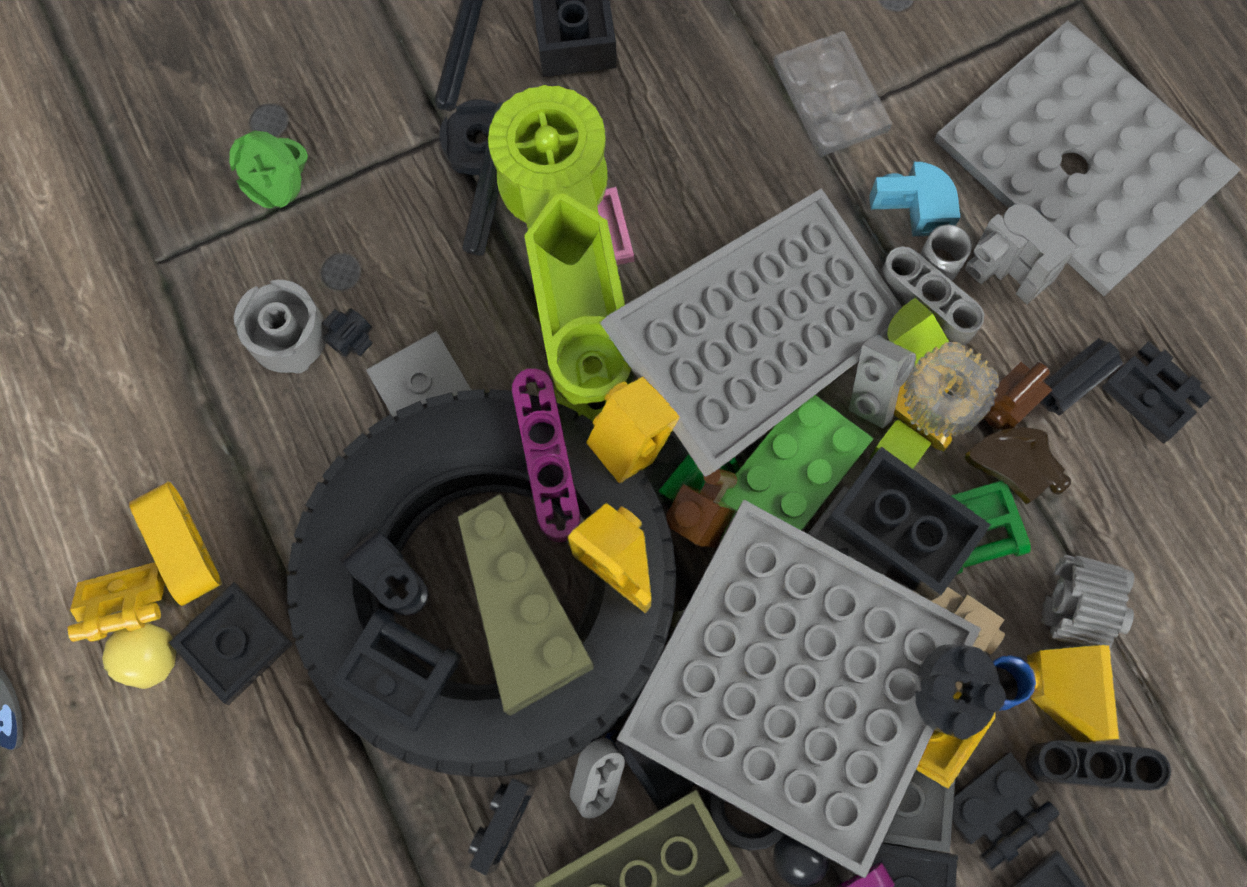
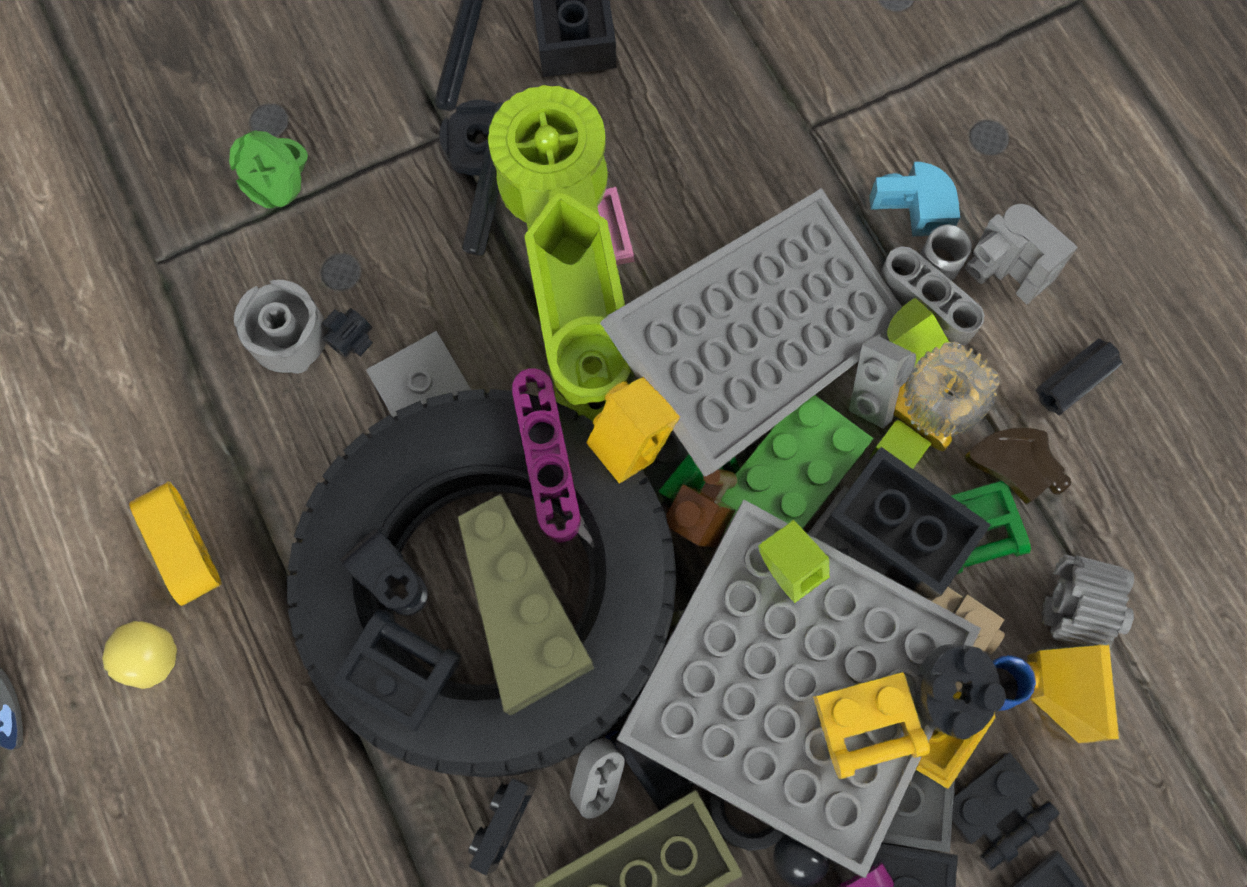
yellow plate [68,562,165,642] -> none
black plate [169,582,294,705] -> none
yellow slope [568,503,651,613] -> none
clear plate [774,31,892,157] -> none
light grey plate [934,21,1241,297] -> none
reddish brown brick [977,362,1052,430] -> none
black beam [1025,740,1171,791] -> none
black plate [1102,341,1212,444] -> none
none -> lime brick [758,520,830,603]
none -> yellow plate [813,672,930,779]

